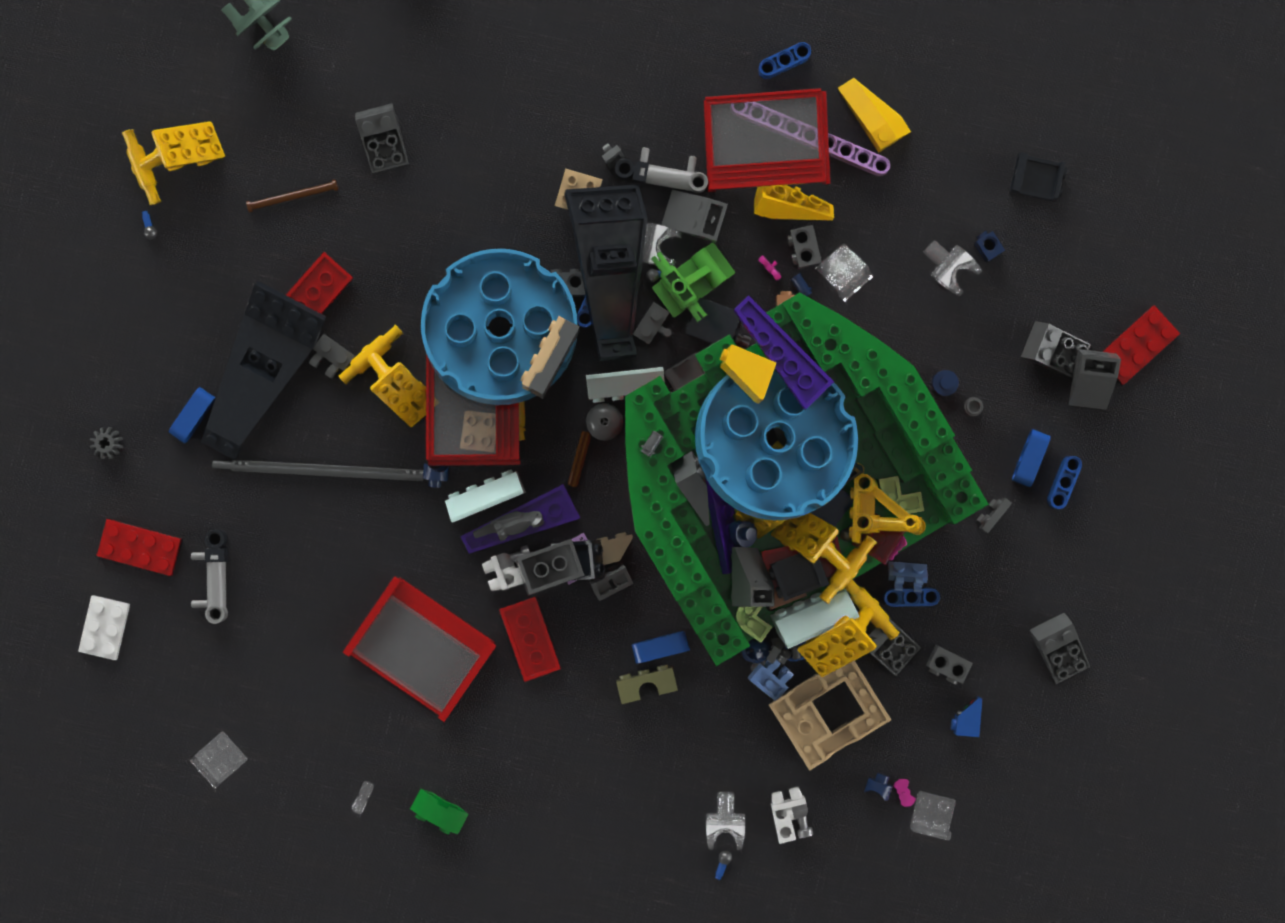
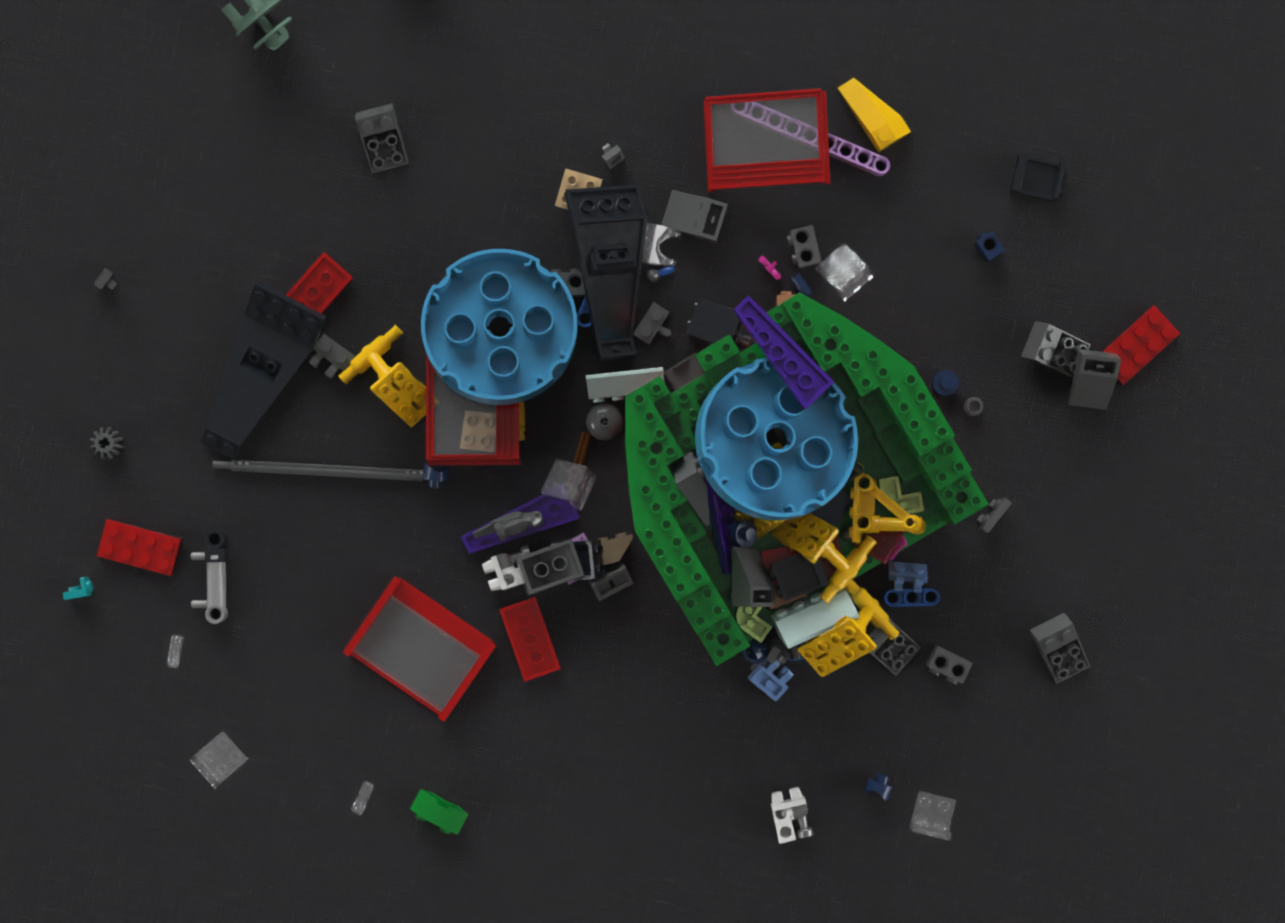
white plate [78,595,130,660] -> none
yellow plate [122,121,225,205] -> none
piece [142,211,157,240] -> none
blue beam [168,387,216,444] -> none
reddish brown bar [246,179,339,213] -> none
light aqua slope [445,469,526,523] -> none
piece [520,316,580,399] -> none
light grey piece [615,147,708,194] -> none
olive arch [616,664,678,704] -> none
blue beam [631,631,690,664] -> none
dark grey pin [641,431,664,458] -> none
bright green plate [651,243,735,322] -> none
clear connector [706,792,745,850] -> none
piece [715,851,732,880] -> none
yellow slope [720,344,776,404] -> none
yellow wedge [754,185,834,220] -> none
blue beam [758,42,811,79] -> none
tan piece [769,660,891,771] -> none
dark pink piece [894,779,916,807] -> none
clear connector [923,240,982,296] -> none
blue slope [951,696,982,737] -> none
blue beam [1012,429,1051,487] -> none
blue beam [1047,456,1082,509] -> none
none -> teal bracket [63,577,93,600]
none -> dark grey tile [94,268,117,290]
none -> clear piece [167,635,183,668]
none -> clear bracket [541,459,597,510]

